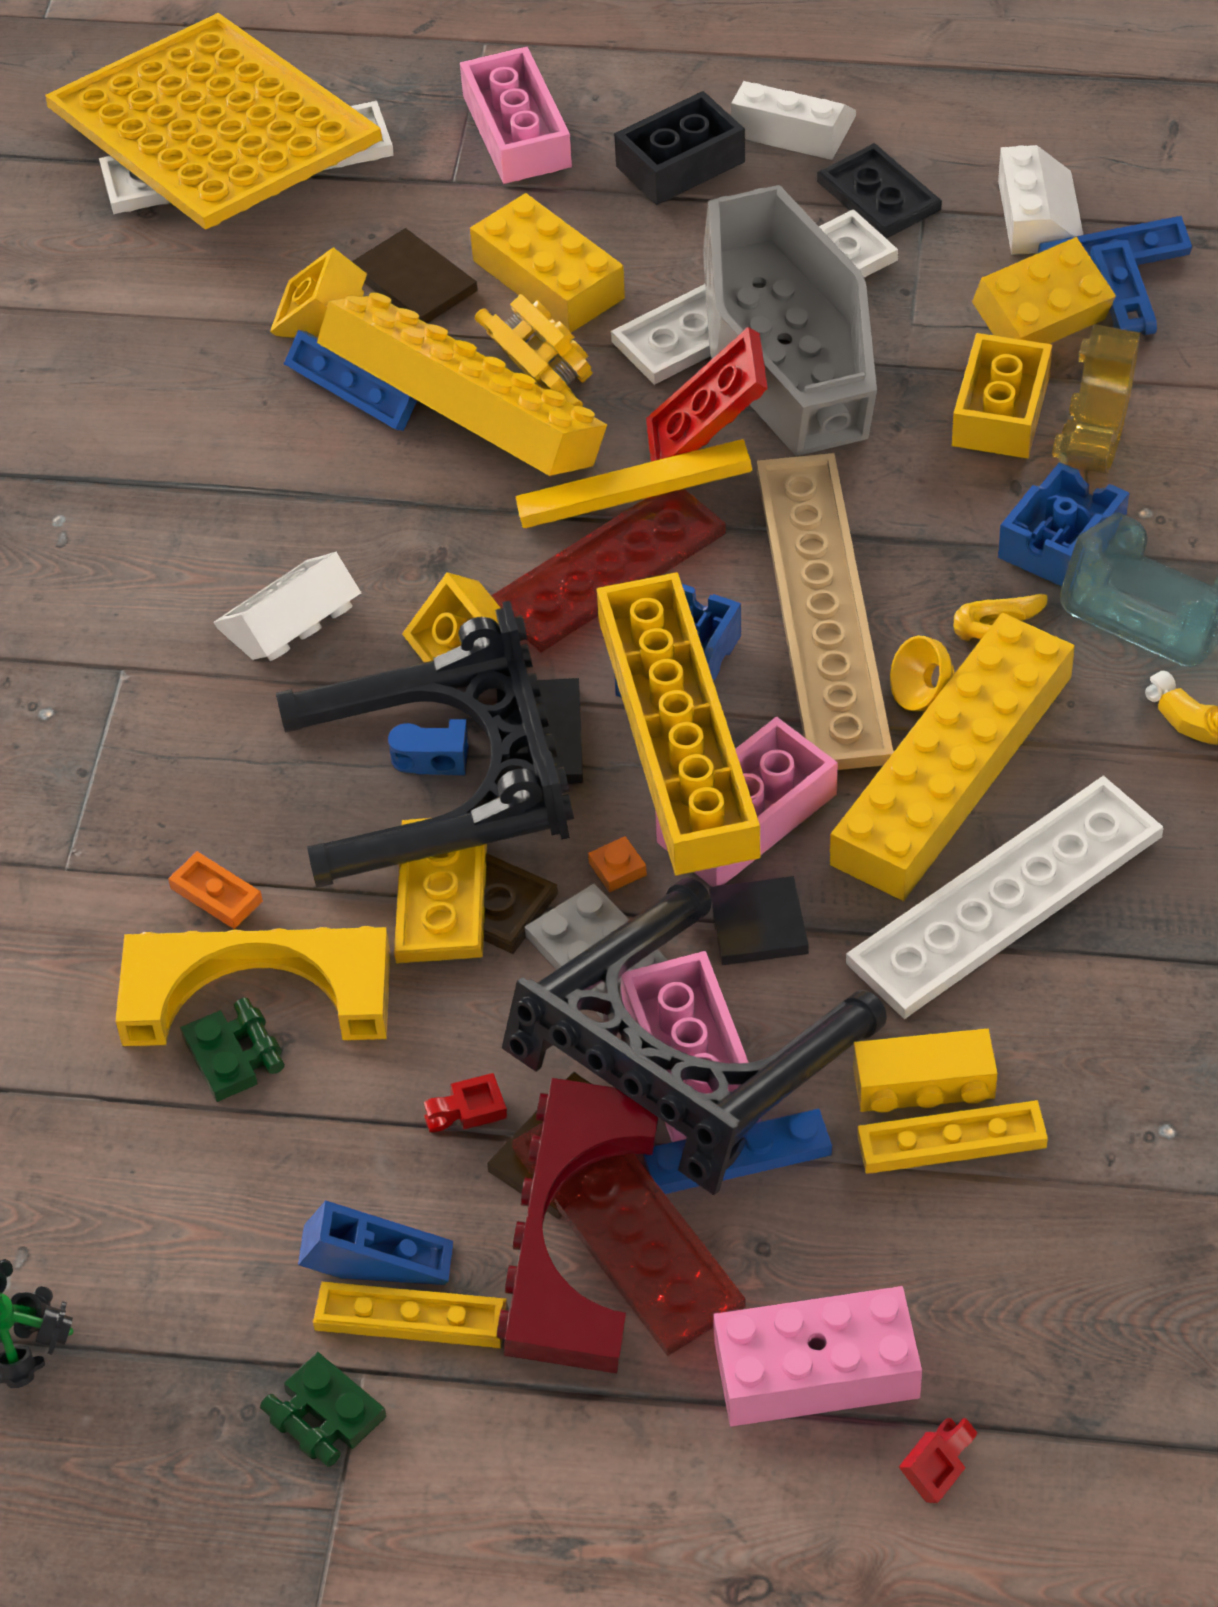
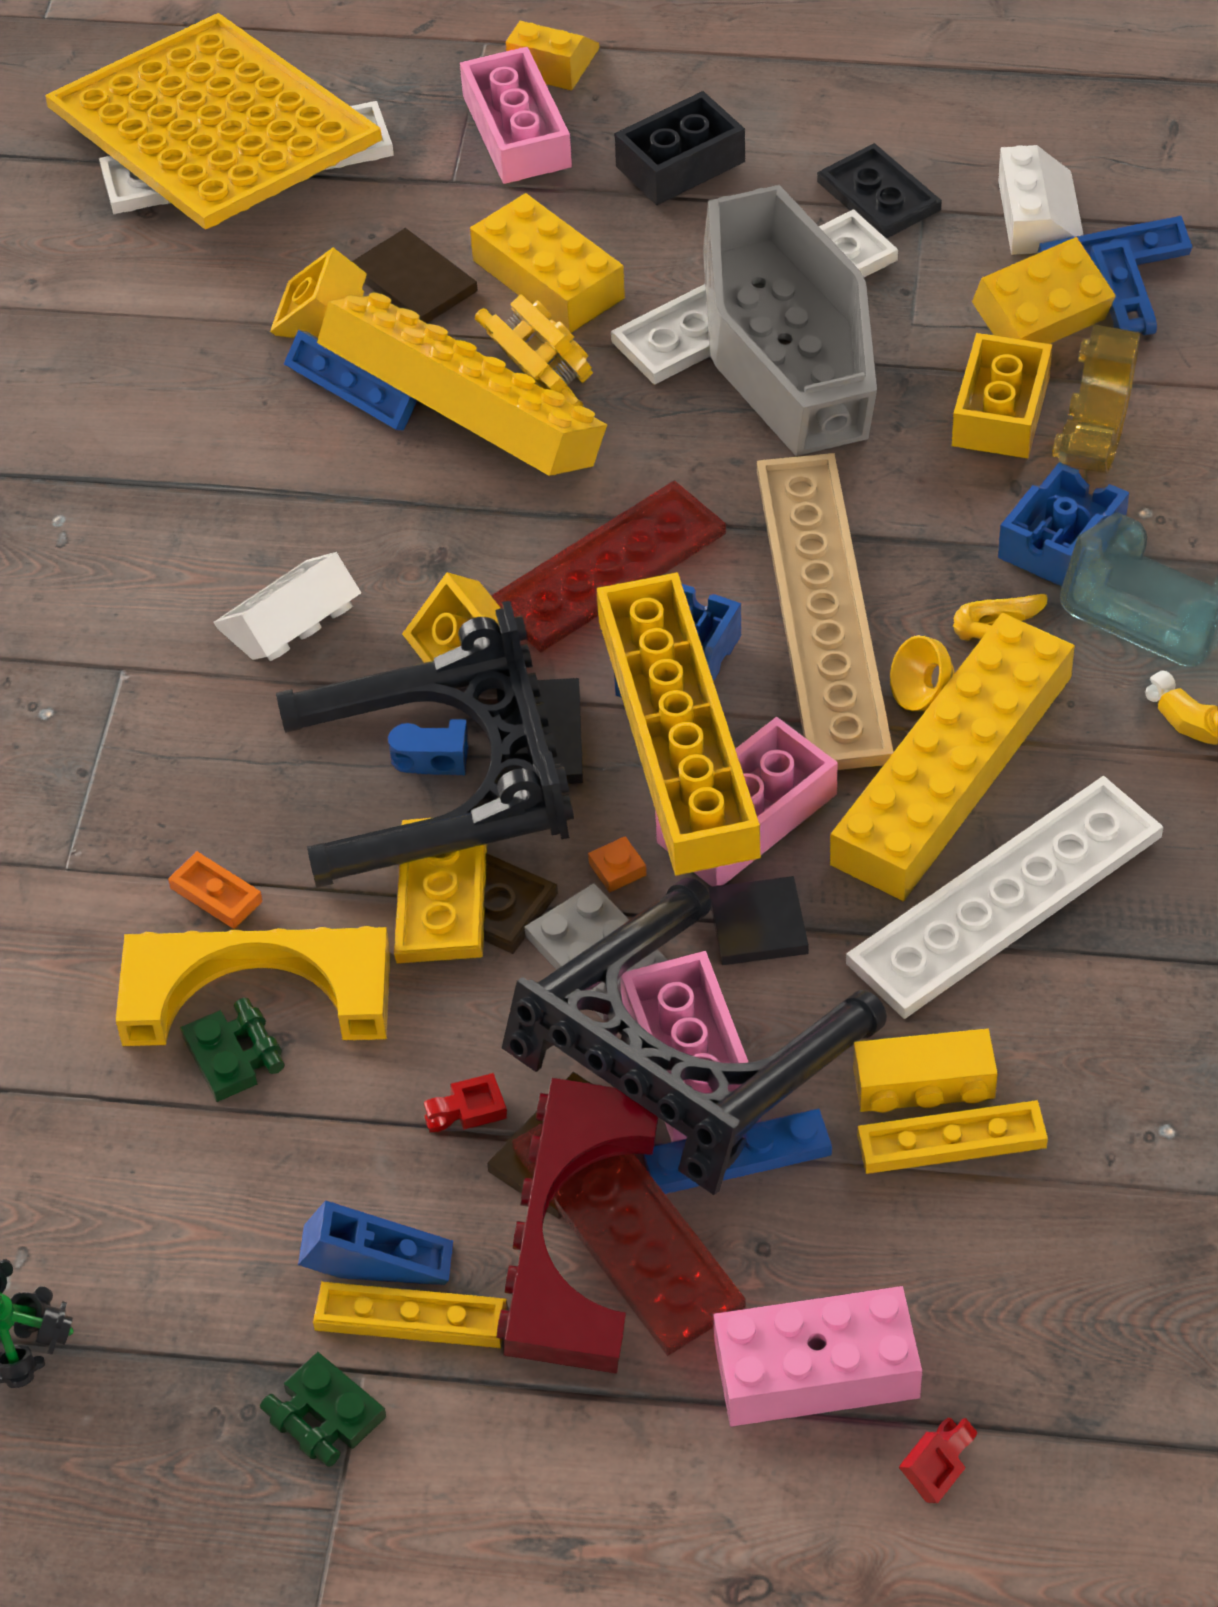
yellow tile [515,439,753,528] -> none
red plate [646,327,768,462] -> none
white slope [731,81,856,160] -> none
none -> yellow slope [506,21,599,91]

